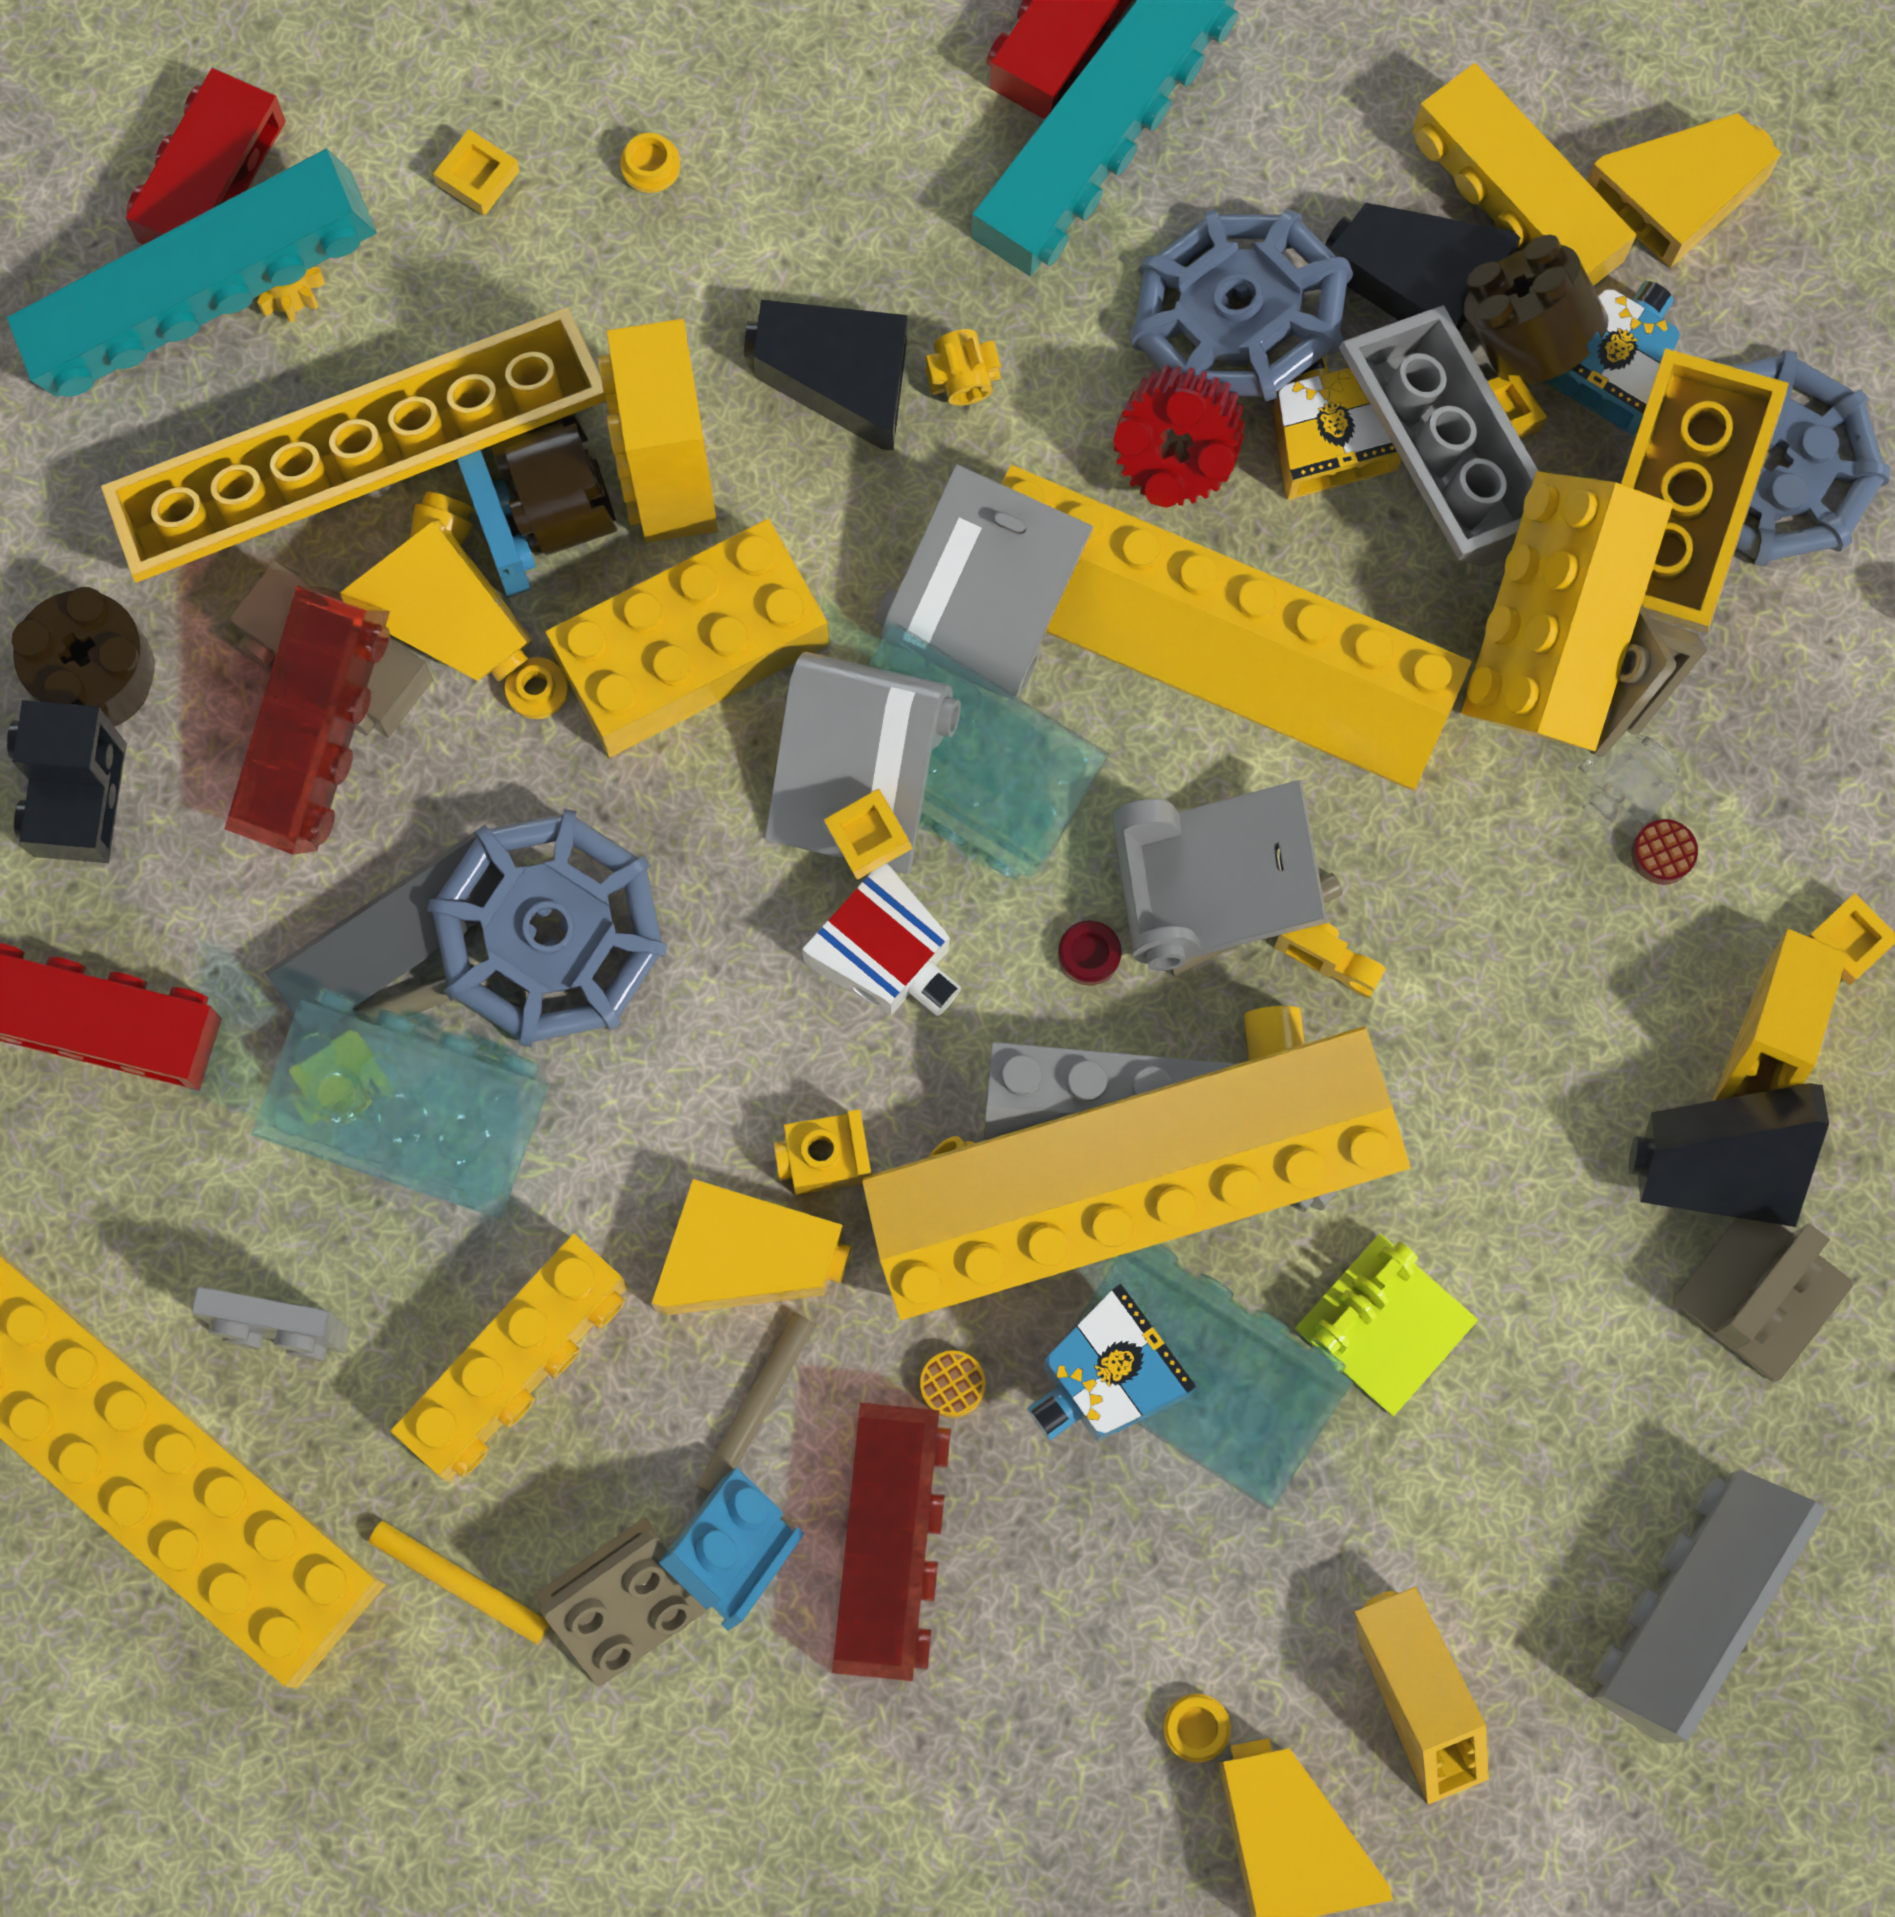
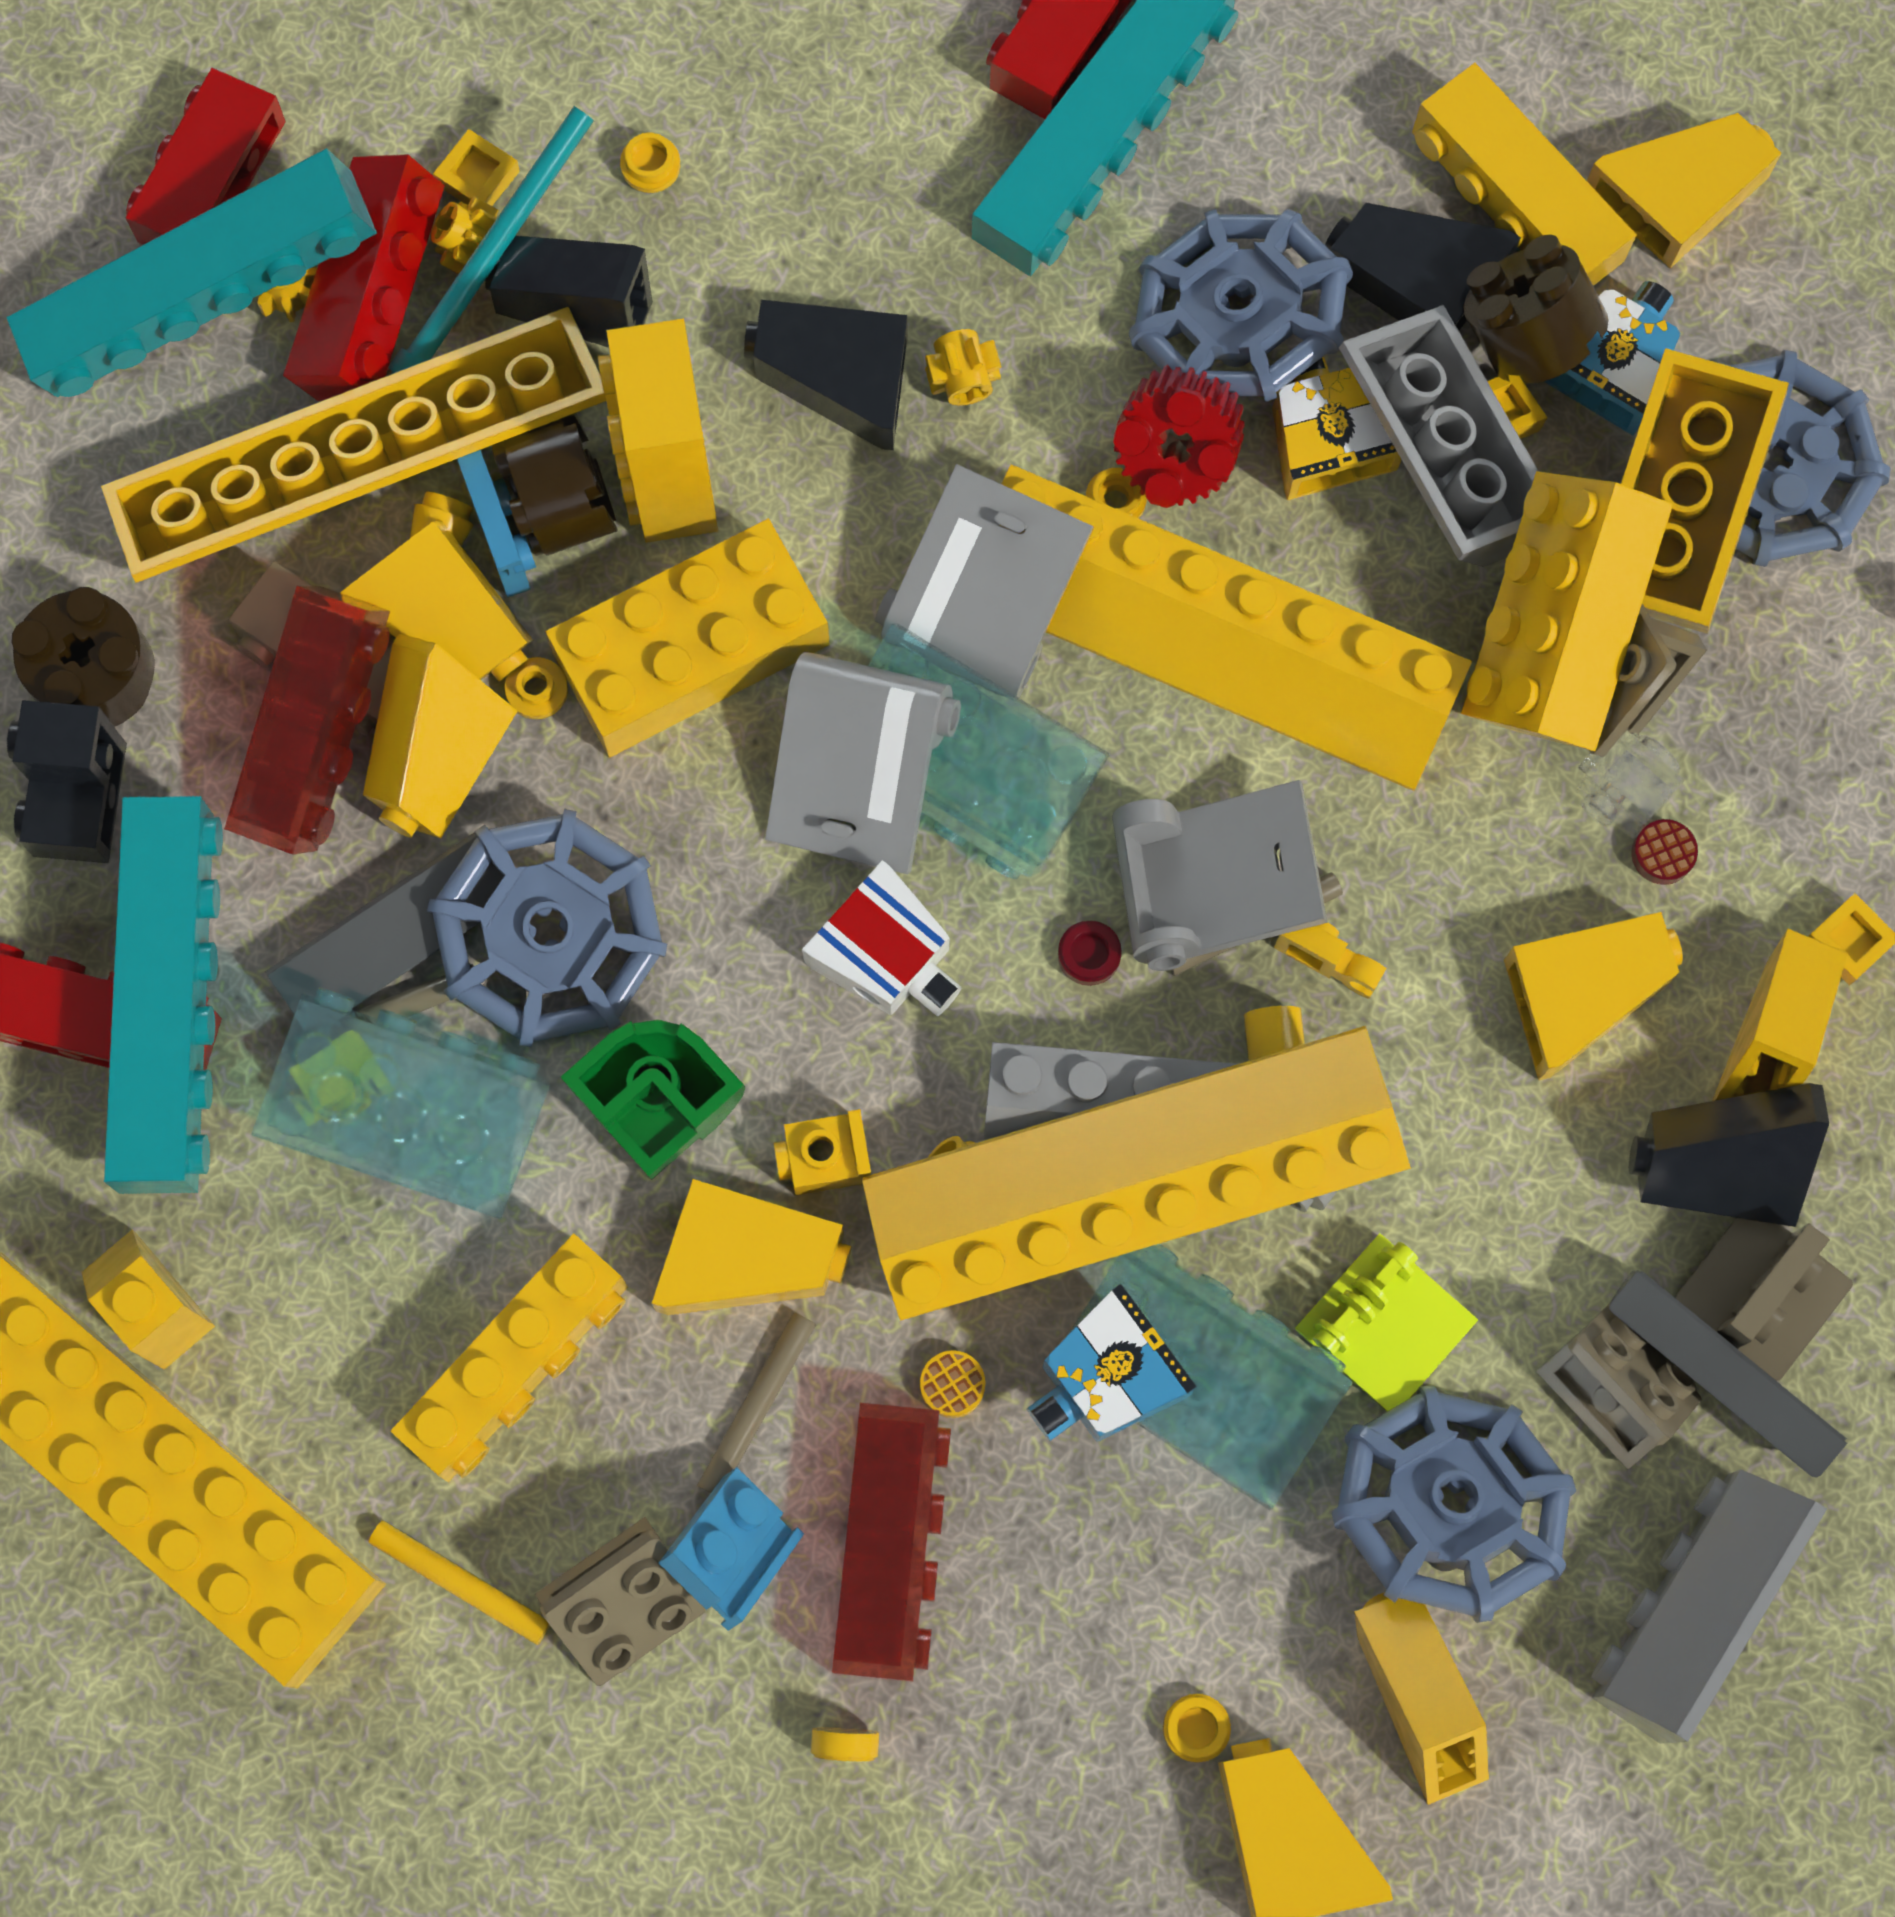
light grey plate [191,1286,350,1362] -> none
yellow plate [824,788,913,880] -> none
none -> yellow slope [81,1229,215,1370]
none -> teal brick [104,796,223,1194]
none -> red brick [283,154,445,402]
none -> yellow slope [363,634,517,839]
none -> teal bar [388,106,594,375]
none -> yellow gear [431,196,499,274]
none -> black slope [485,235,653,348]
none -> green brick [560,1020,745,1180]
none -> yellow tile [811,1727,880,1761]
none -> yellow plate [1085,468,1147,518]
none -> sand blue plate [1331,1385,1576,1623]
none -> yellow slope [1504,912,1683,1081]
none -> dark tan bracket [1536,1303,1702,1470]
none -> dark grey slope [1609,1270,1848,1478]

